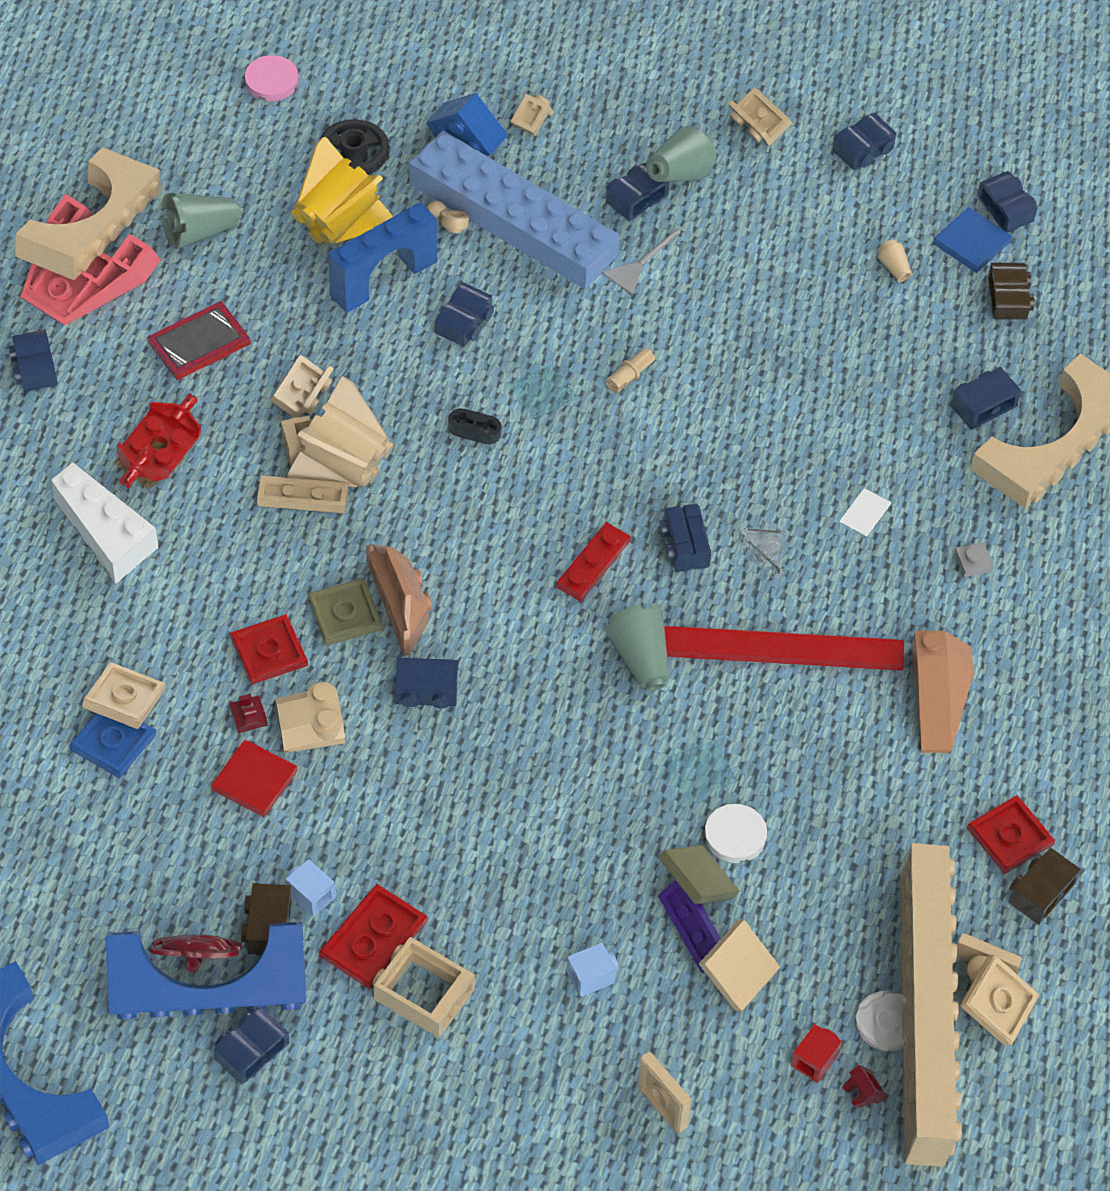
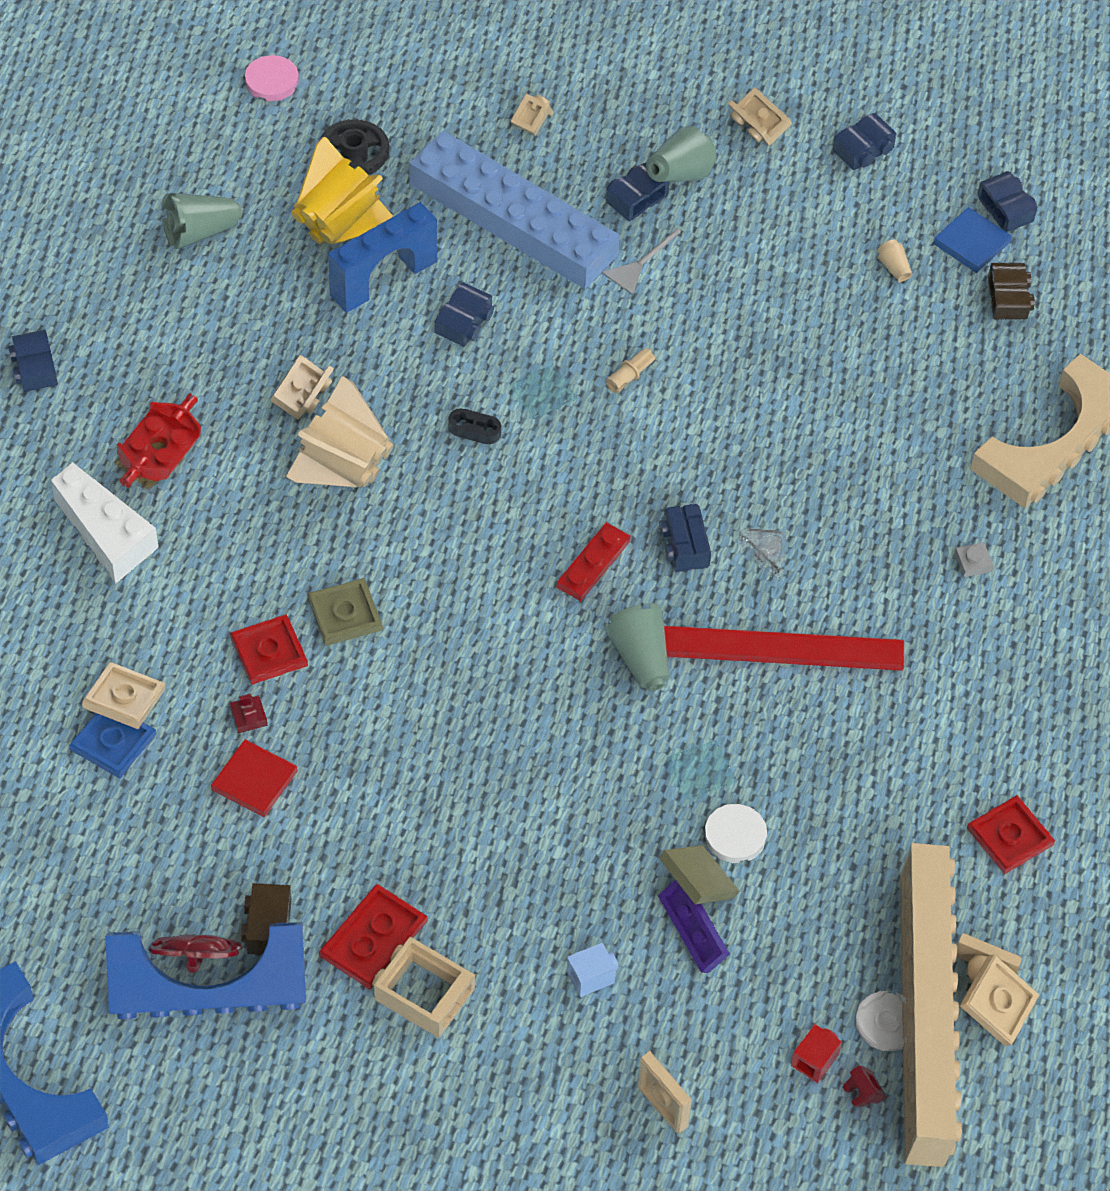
tan arch [15,147,162,280] -> none
coral wedge [20,194,161,325] -> none
tile [148,301,251,380] -> none
dark blue brick [214,1008,289,1085] -> none
tan plate [257,476,349,514] -> none
tan slope [275,682,345,753] -> none
tan bracket [281,416,311,465] -> none
light blue brick [286,859,336,917] -> none
nougat wedge [366,544,432,656] -> none
dark blue brick [395,658,458,708] -> none
blue brick [426,93,508,156] -> none
tan plate [426,201,470,233] -> none
tan tile [699,920,780,1012] -> none
white sticker [840,488,891,536] -> none
nougat wedge [911,631,974,753] -> none
dark blue brick [951,367,1021,430] -> none
dark brown brick [1009,847,1081,925] -> none

